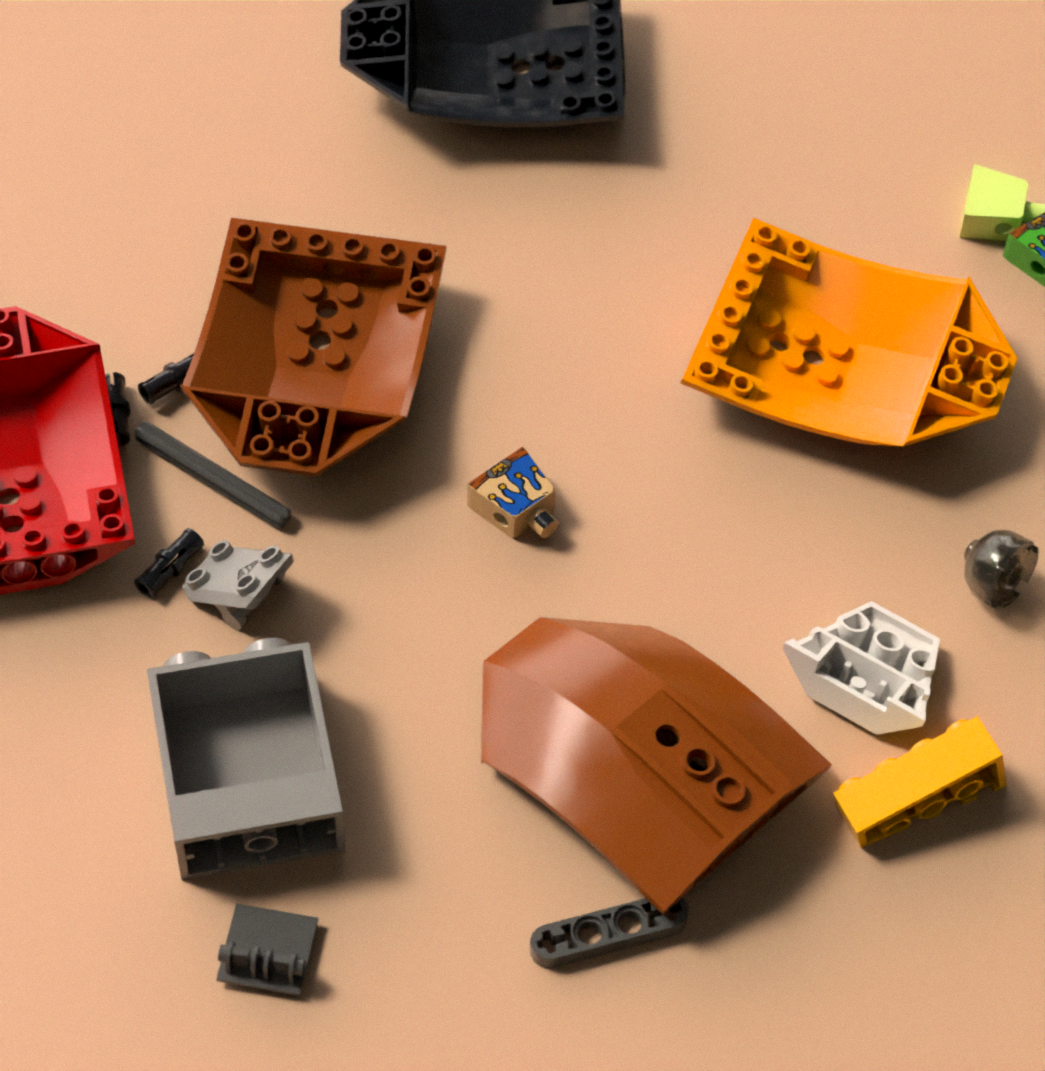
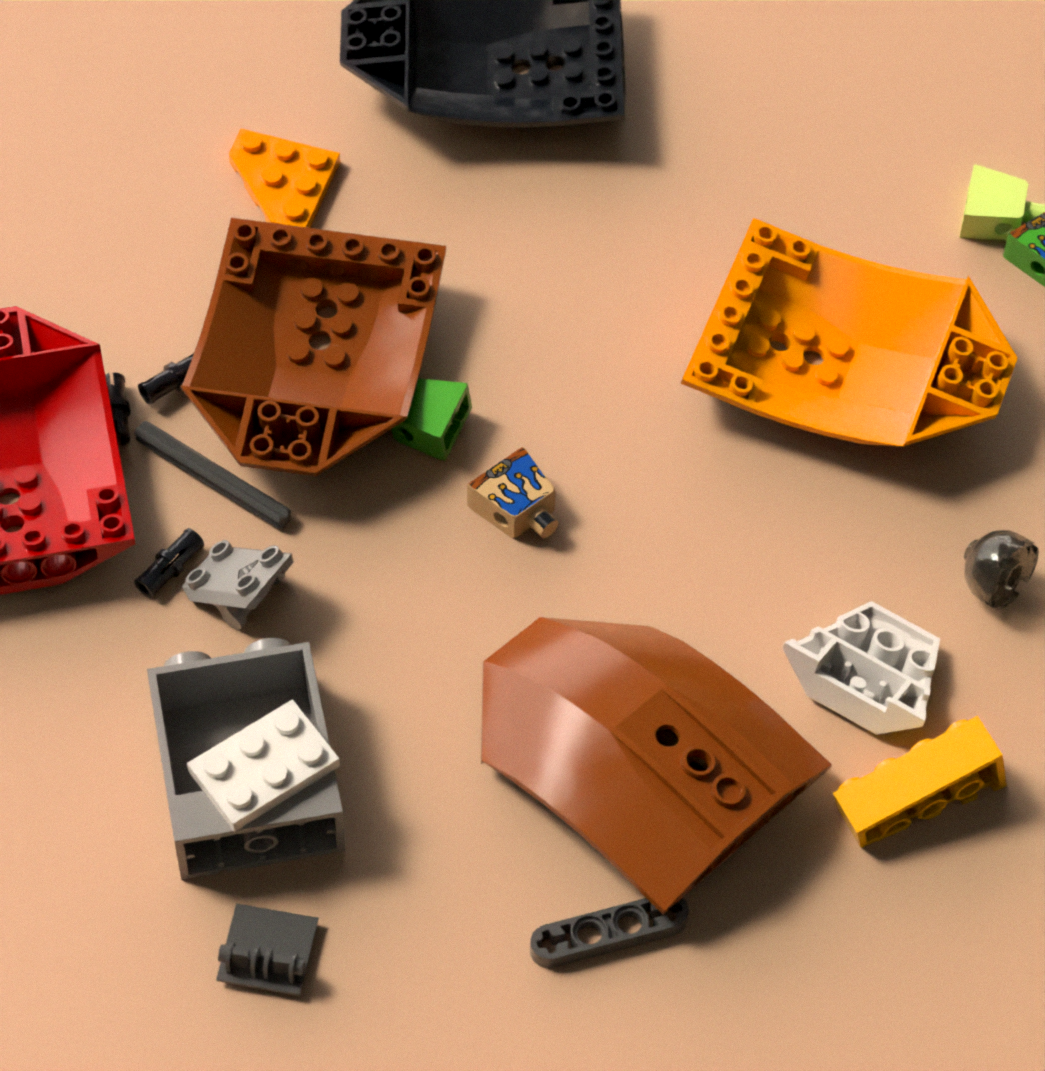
none -> white plate [187,699,340,832]
none -> light orange plate [229,128,340,228]
none -> bright green torso [391,378,472,461]

